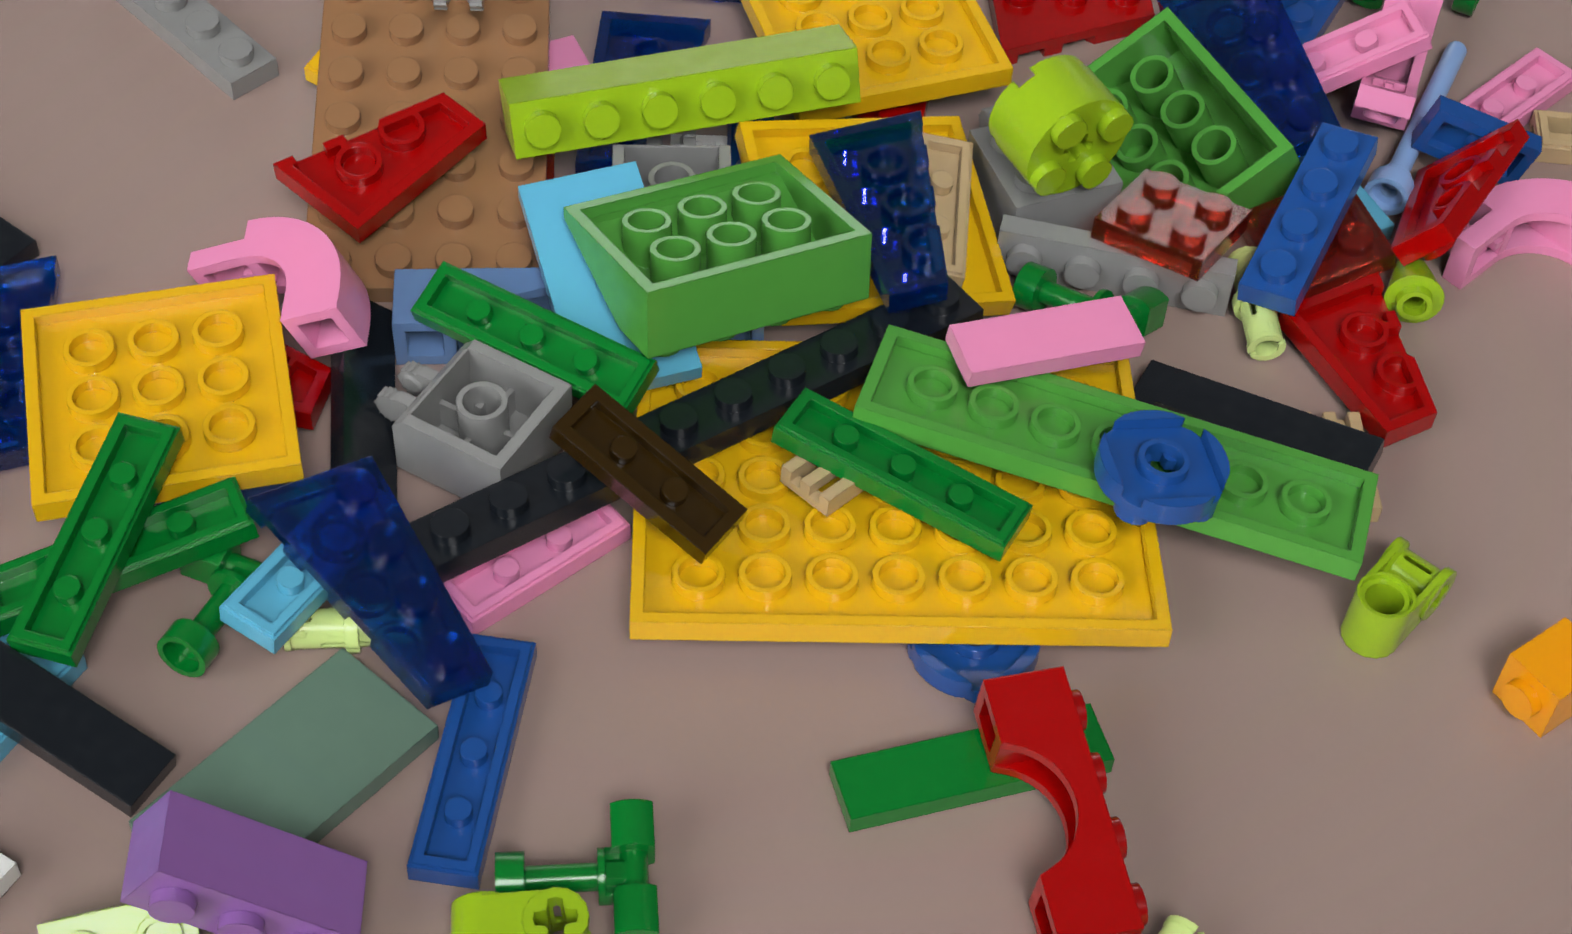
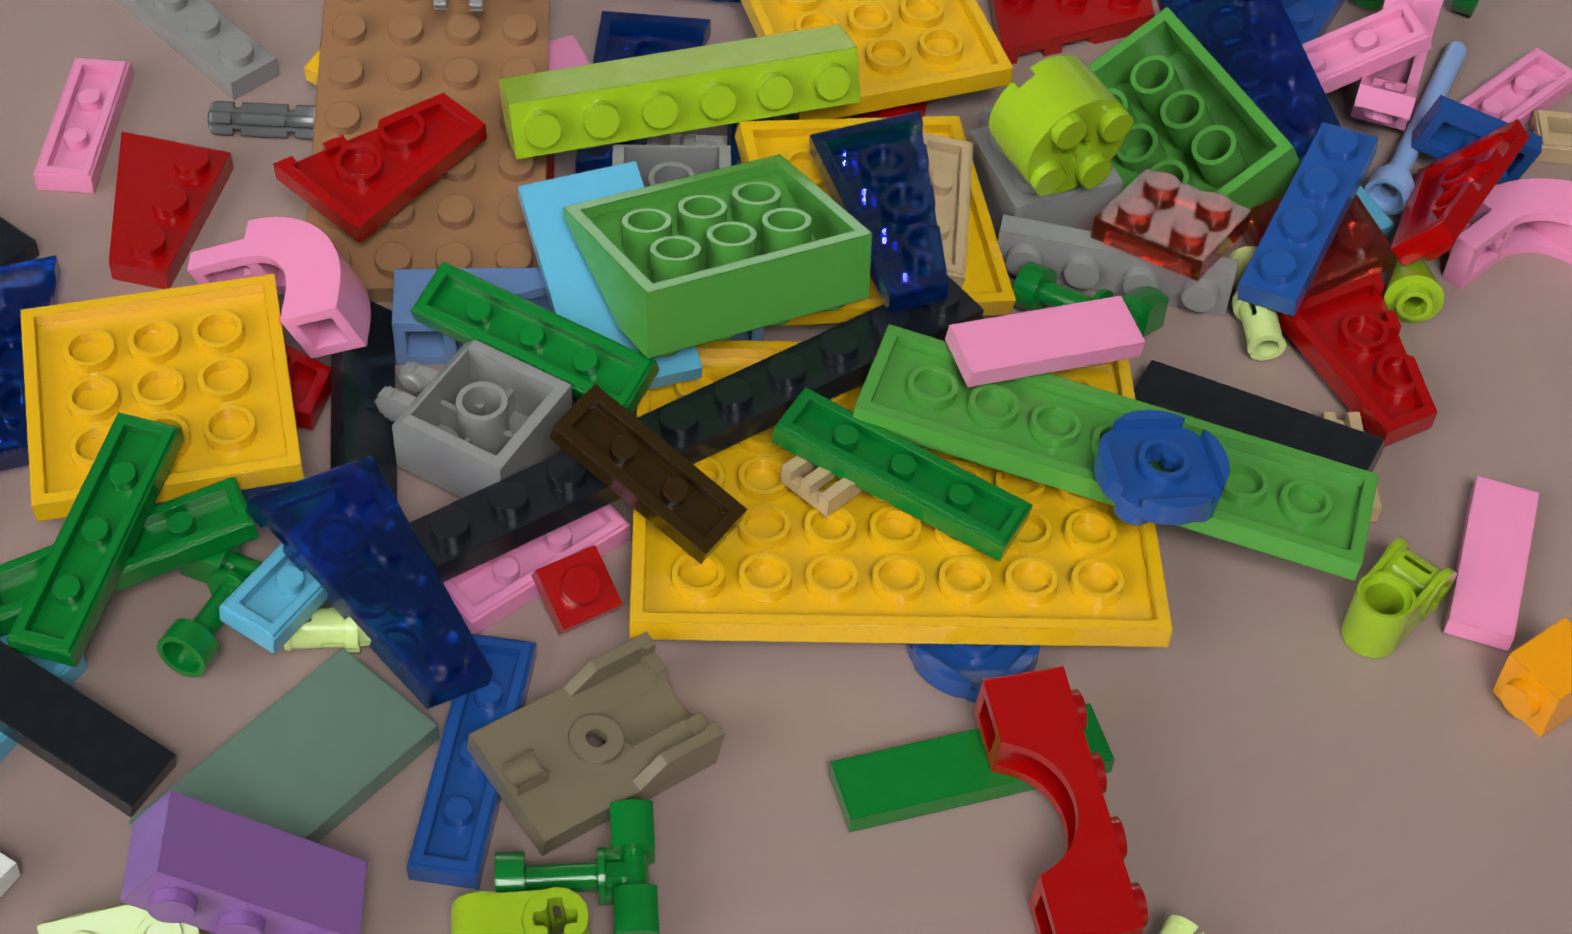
none -> bright pink tile [33,58,134,194]
none -> red wing [109,131,234,289]
none -> dark grey axle [208,101,316,140]
none -> dark tan piece [467,632,725,856]
none -> red plate [532,545,623,635]
none -> bright pink tile [1443,476,1540,651]

